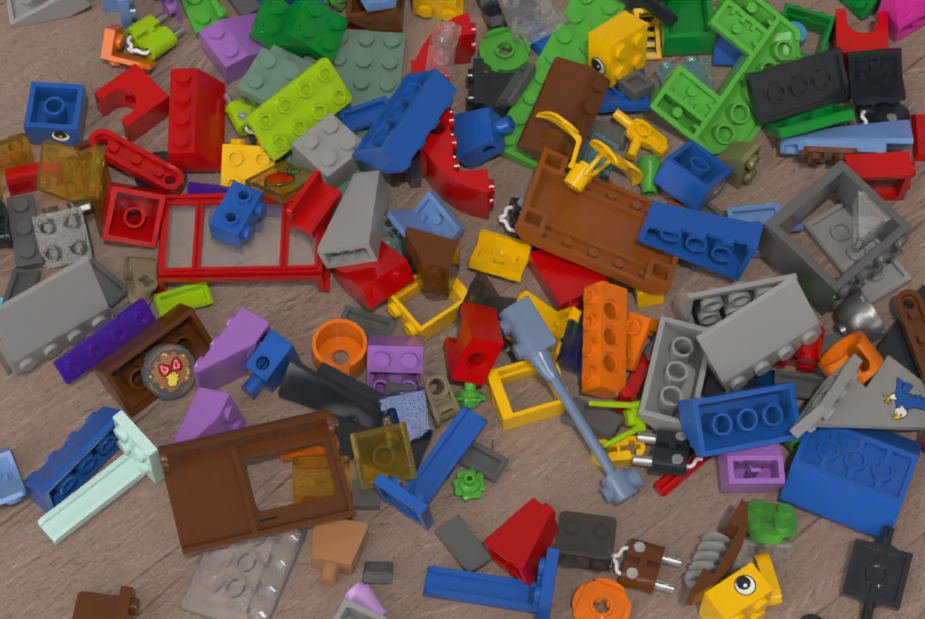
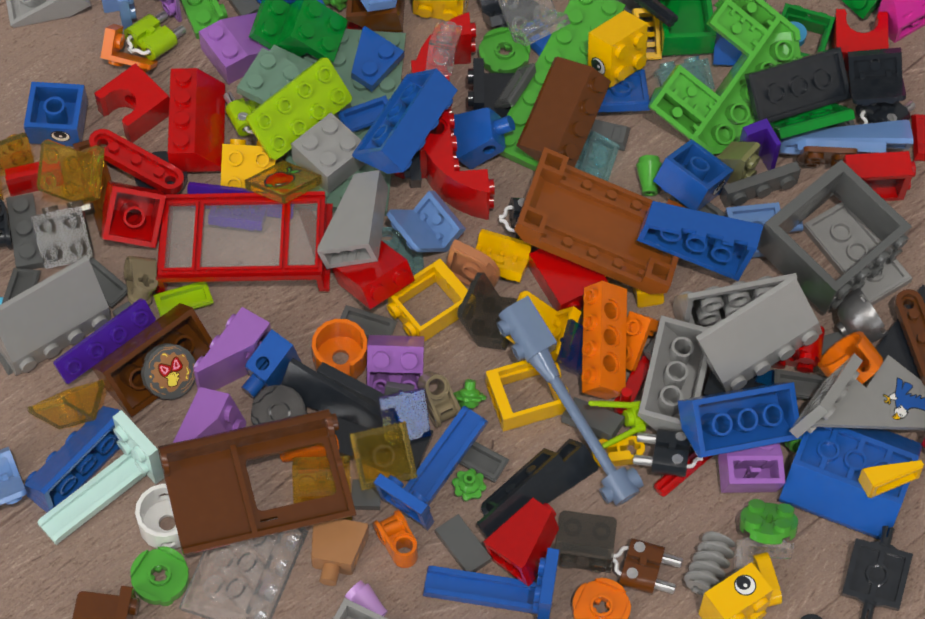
blue brick [208,181,267,249] -> none
red panel [287,169,342,238] -> none
dark grey tile [363,561,394,583] -> none
reddish brown slope [405,226,460,296] -> none
red piece [444,301,504,386] -> none
yellow plant [535,111,644,193] -> none
yellow piece [612,109,669,160] -> none
dark grey tile [617,70,655,102] -> none
reddish brown slope [686,500,748,606] -> none
clear slope [852,190,891,253] -> none
none -> clear yellow slope [27,379,105,430]
none -> bright green plate [130,546,189,606]
none -> white piece [135,484,181,549]
none -> black tile [251,385,307,425]
none -> blue wing [351,26,404,91]
none -> orange piece [372,509,418,568]
none -> nougat tile [446,239,500,290]
none -> black wedge [477,438,598,538]
none -> dark grey plate [721,161,801,208]
none -> dark purple panel [739,118,781,170]
none -> yellow slope [858,460,924,498]

